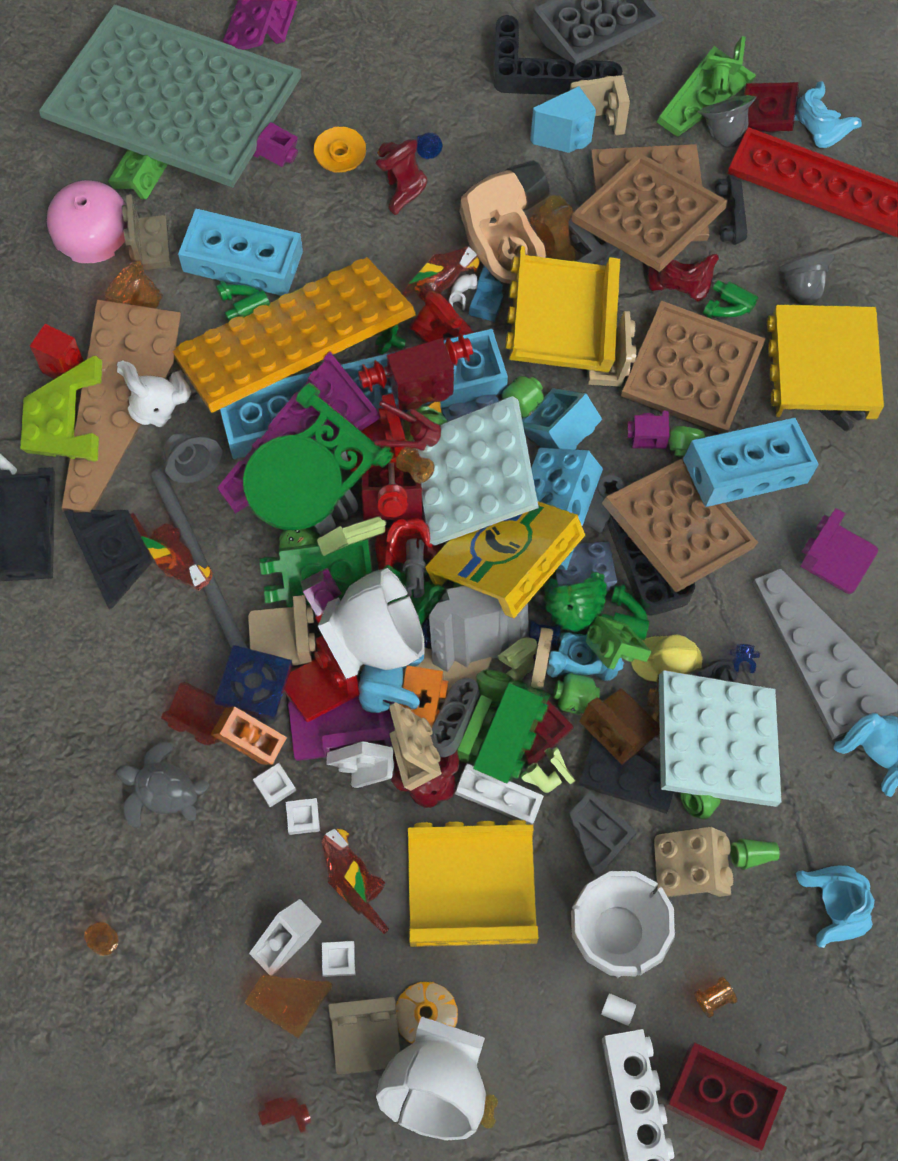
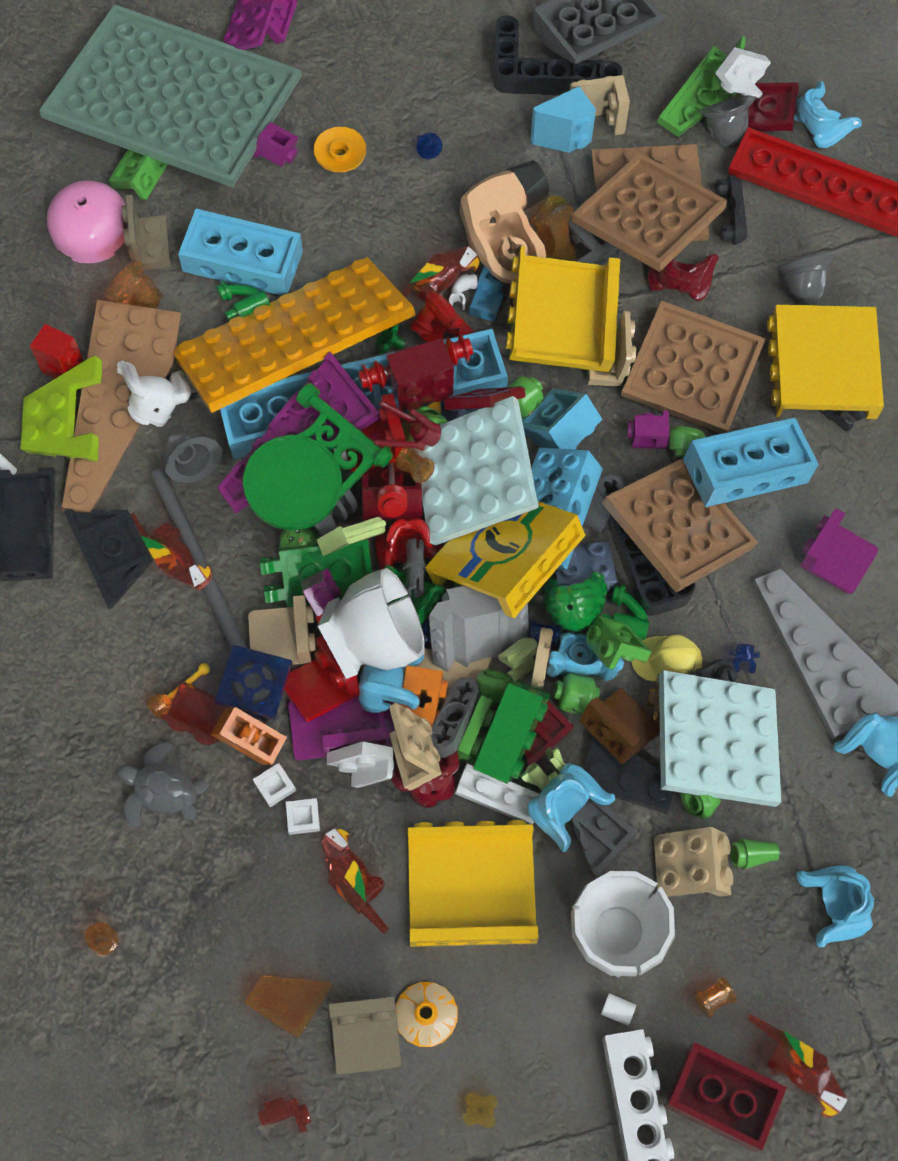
white slope [249,899,322,976] -> none
white plate [322,941,355,977] -> none
dark red hair [376,139,427,215] -> none
white plate [376,1017,486,1140] -> none
green plant [703,280,759,319] -> none
none -> clear orange hinge [145,663,210,720]
none -> dark red tile [444,386,526,410]
none -> medium azure hair [527,763,615,852]
none -> white bracket [715,47,771,98]
none -> clear red animal [747,1014,848,1118]

